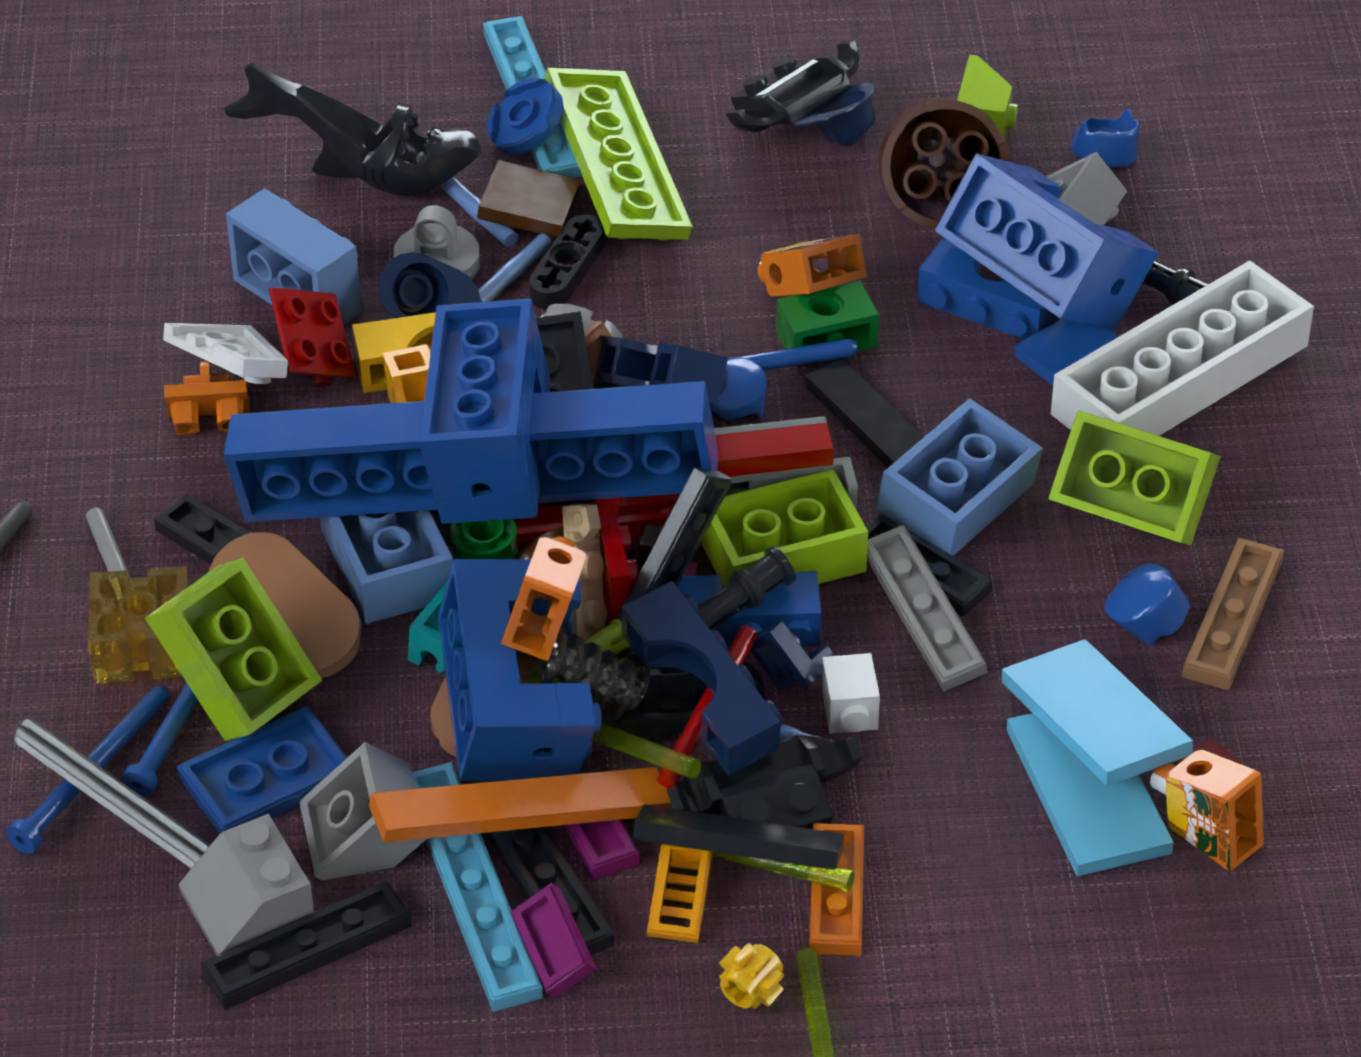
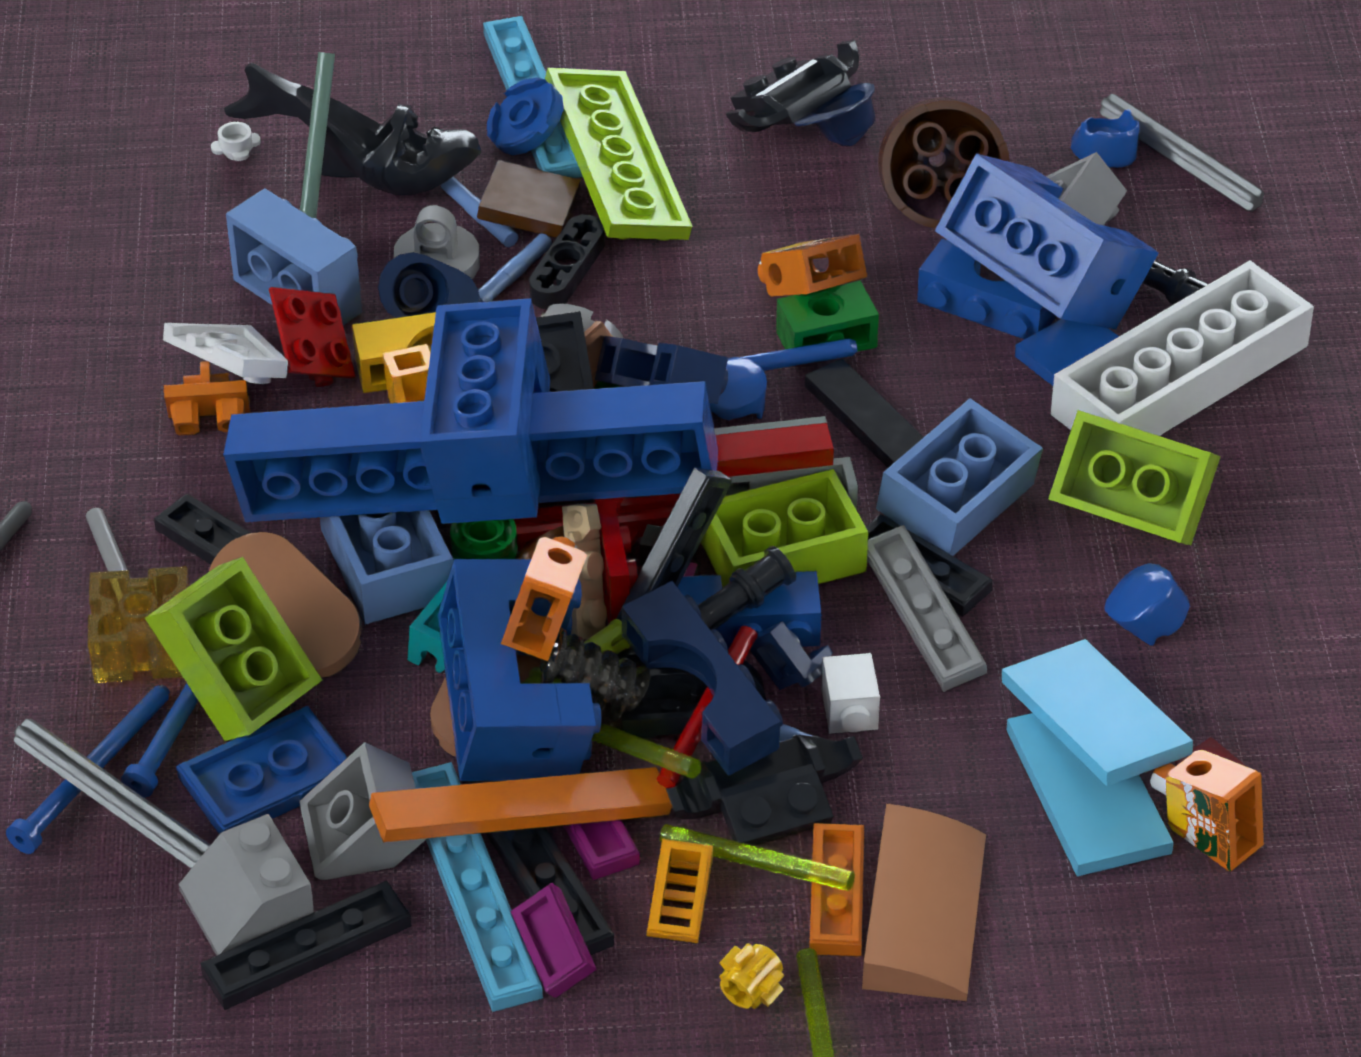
black tile [633,804,845,870] -> none
lime slope [957,55,1018,140] -> none
medium nougat tile [1182,538,1284,691] -> none
none -> white plate [211,122,261,161]
none -> sand green bar [300,52,335,219]
none -> nougat slope [862,804,986,1001]
none -> axle [1100,94,1264,212]

